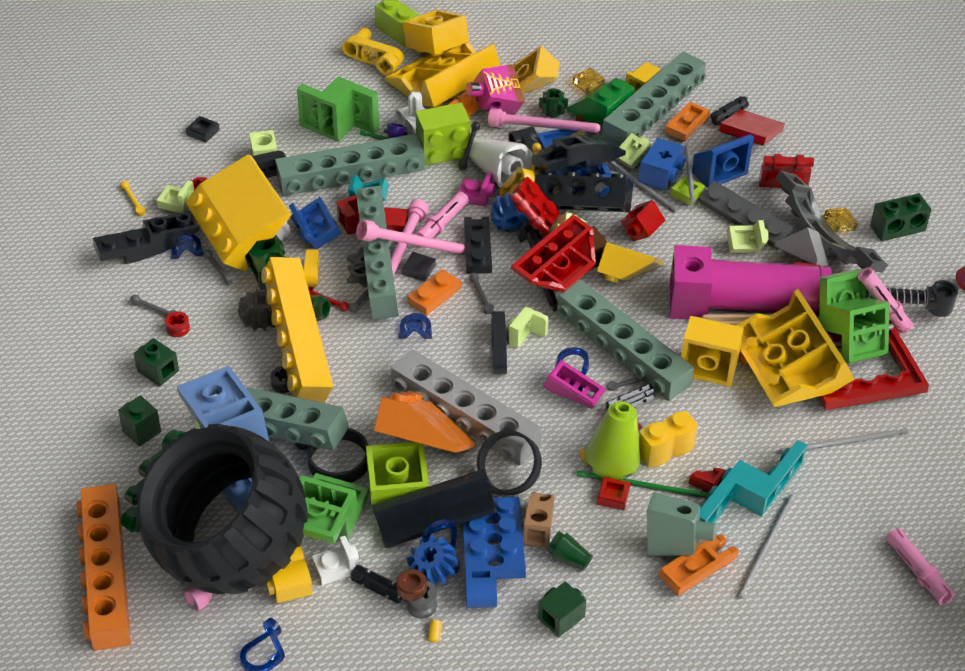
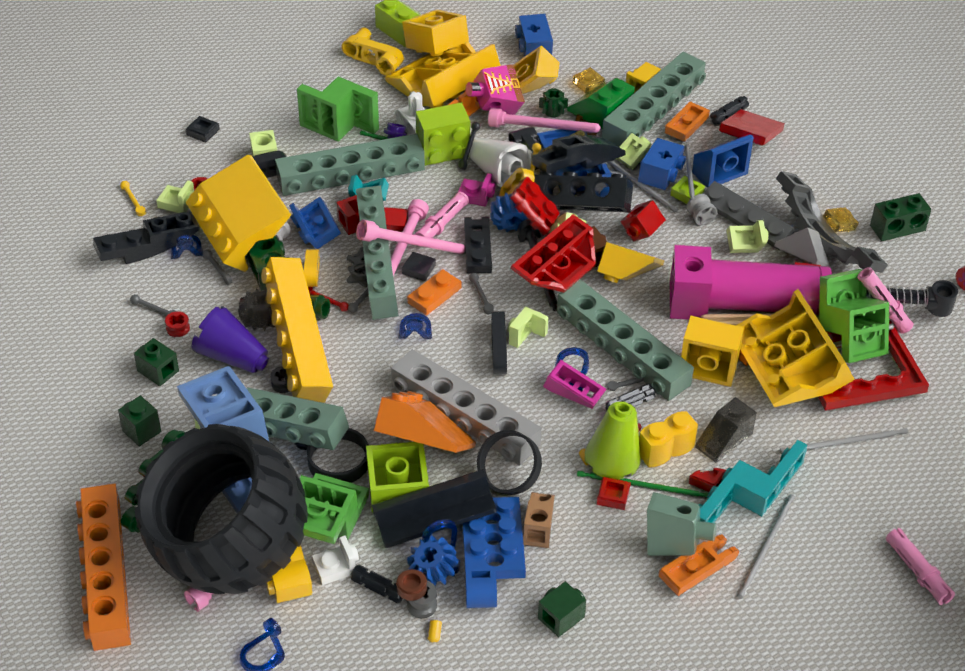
dark green cone [547,531,593,571] -> none
red plate [759,154,814,188] -> none
none -> dark purple cone [191,306,269,373]
none -> blue brick [515,14,553,57]
none -> light grey wheel [686,194,717,225]
none -> clear smoke slope [695,397,757,463]

